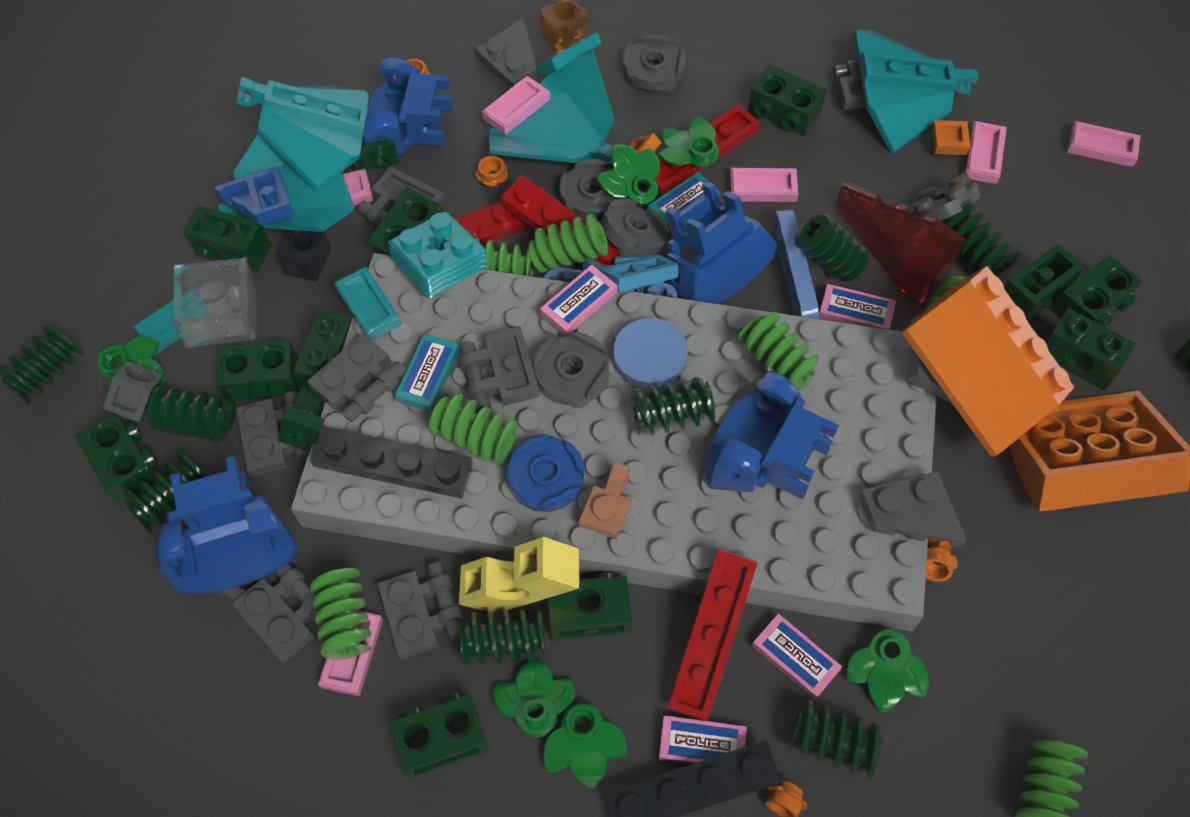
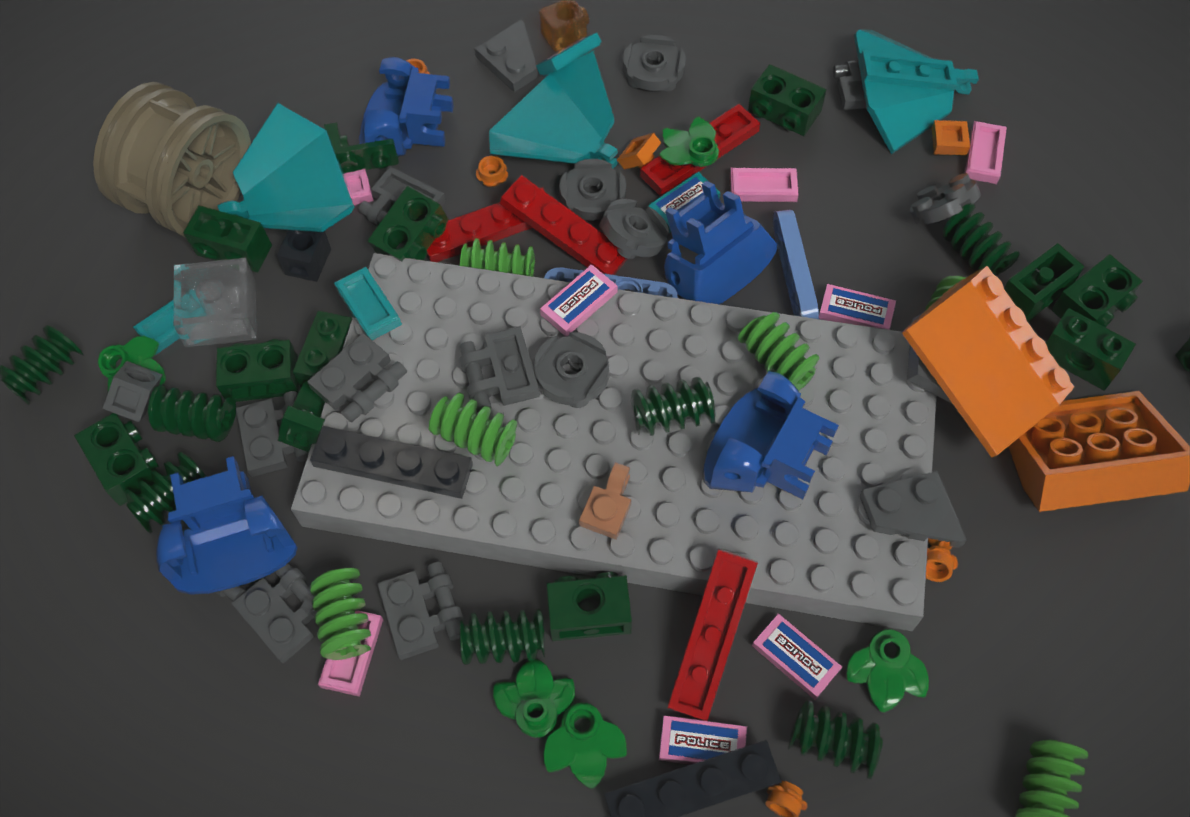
blue wing [215,166,294,226] -> none
teal panel [236,77,369,191] -> none
teal brick [388,212,487,298] -> none
dark green brick [390,693,489,780] -> none
tile [395,333,460,413] -> none
light yellow arch [459,537,579,614] -> none
bright pink tile [482,76,550,135] -> none
blue tile [506,435,585,512] -> none
bright green piece [529,213,608,273] -> none
dark azure wing [583,254,678,292] -> none
green plate [597,144,660,205] -> none
medium blue tile [613,318,688,389] -> none
dark green piece [794,214,869,282] -> none
clear red wedge [836,181,965,303] -> none
bright pink tile [1067,121,1141,167] -> none
none -> dark tan wheel [93,82,251,237]

